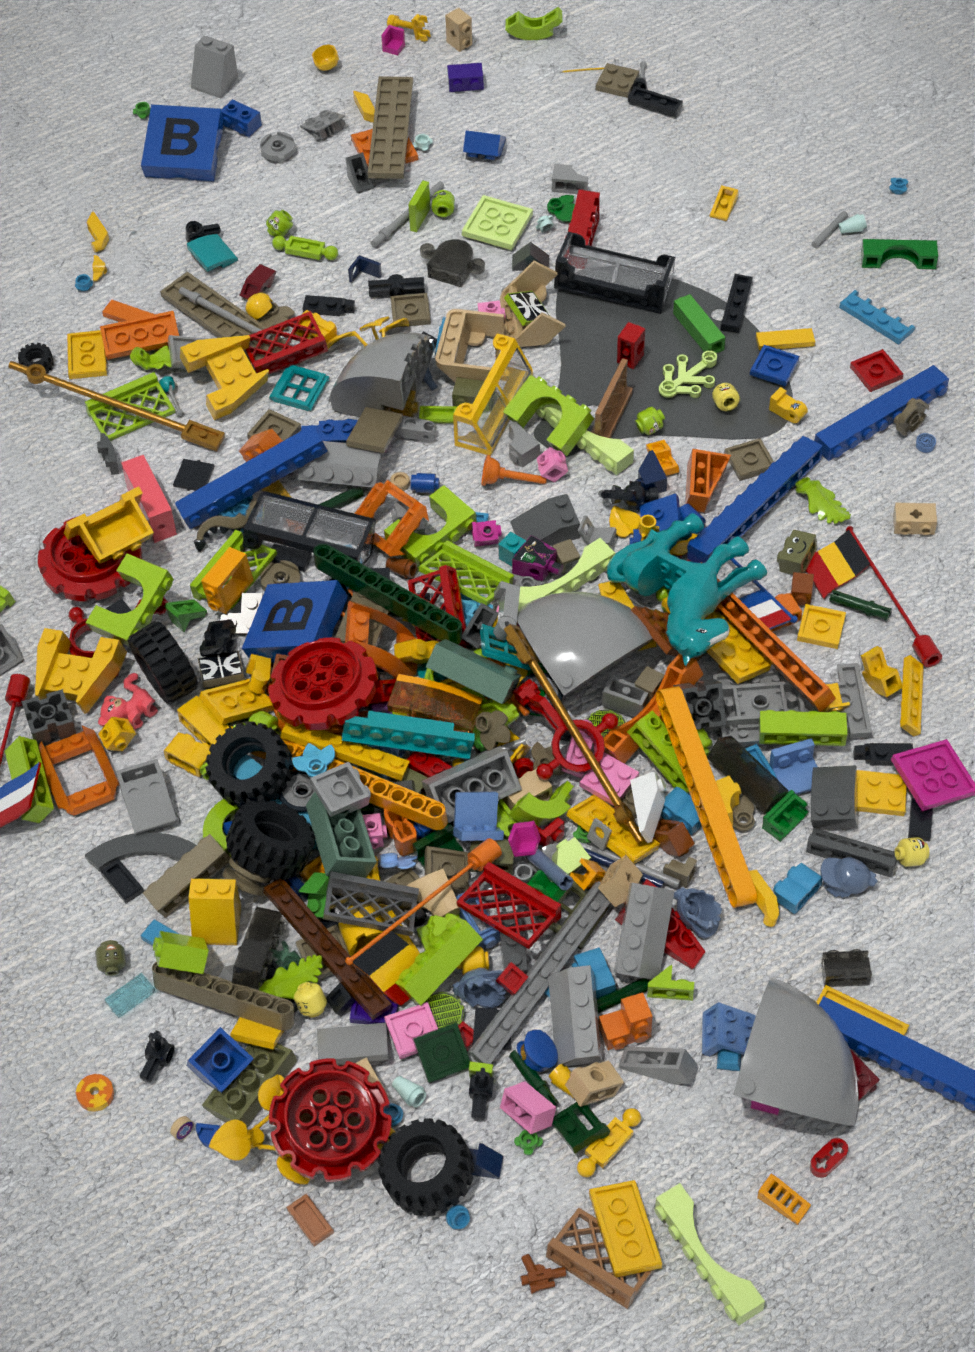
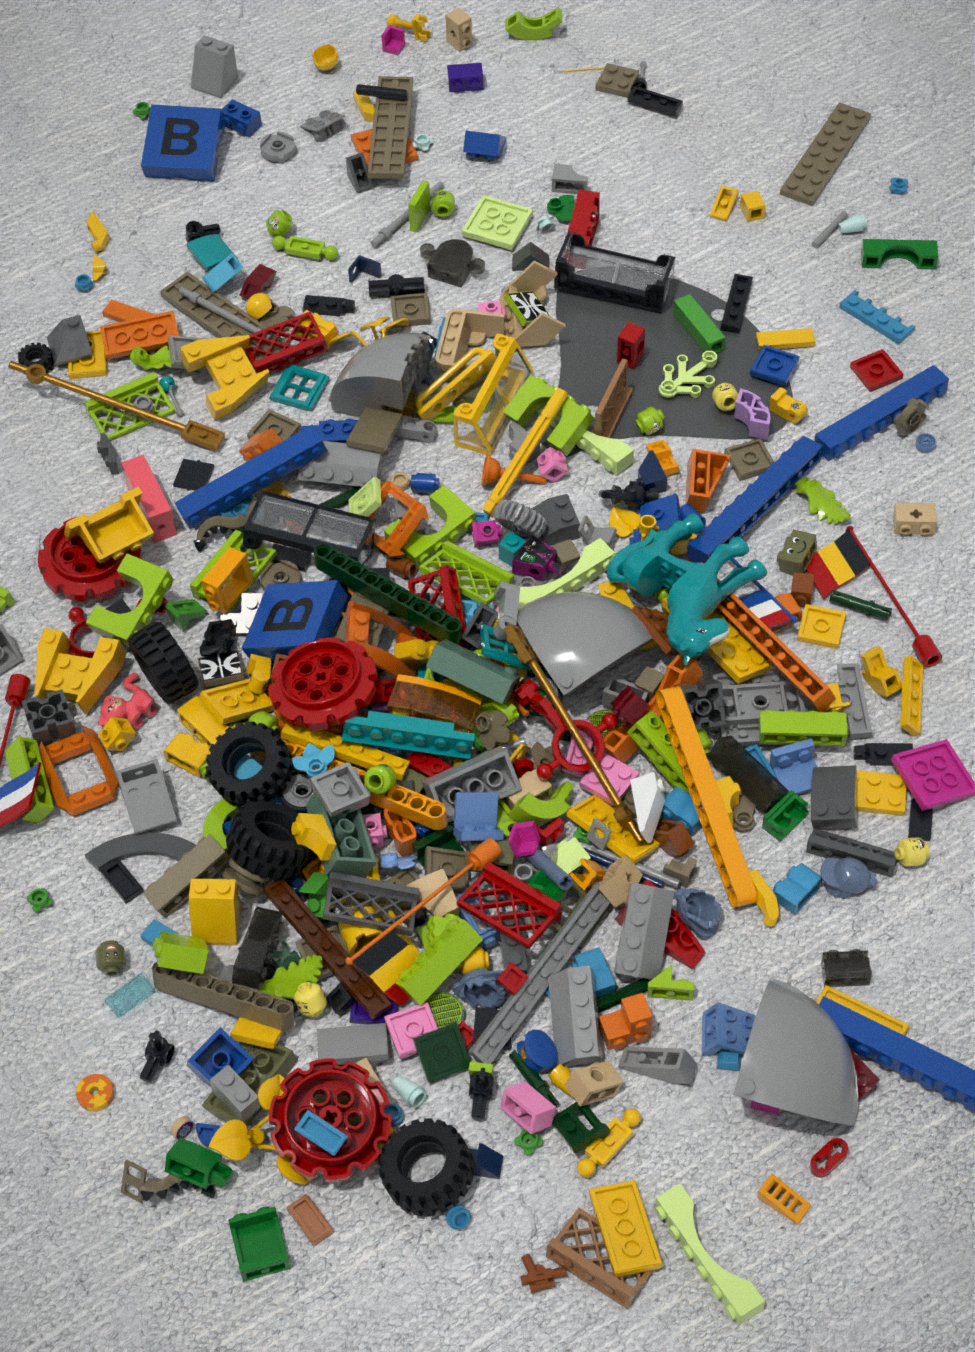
none -> bright green plate [27,888,53,912]
none -> flat silver slope [47,315,92,366]
none -> dark tan piece [120,1160,215,1203]
none -> light grey plate [134,396,153,412]
none -> green brick [164,1137,233,1189]
none -> medium azure slope [202,253,244,292]
none -> light grey brick [210,1065,260,1122]
none -> green panel [228,1206,291,1282]
none -> yellow arch [291,813,336,861]
none -> dark azure tile [294,1110,348,1156]
none -> yellowish green tile [348,477,382,517]
none -> black axle [356,84,408,100]
none -> lime head [364,764,397,794]
none -> yellow piece [415,347,497,421]
none -> yellow piece [482,387,568,517]
none -> light grey gear [493,499,547,539]
none -> dark red brick [610,685,651,725]
none -> lavender brick [734,388,770,440]
none -> yellow brick [740,191,765,222]
none -> dark tan plate [780,102,871,206]

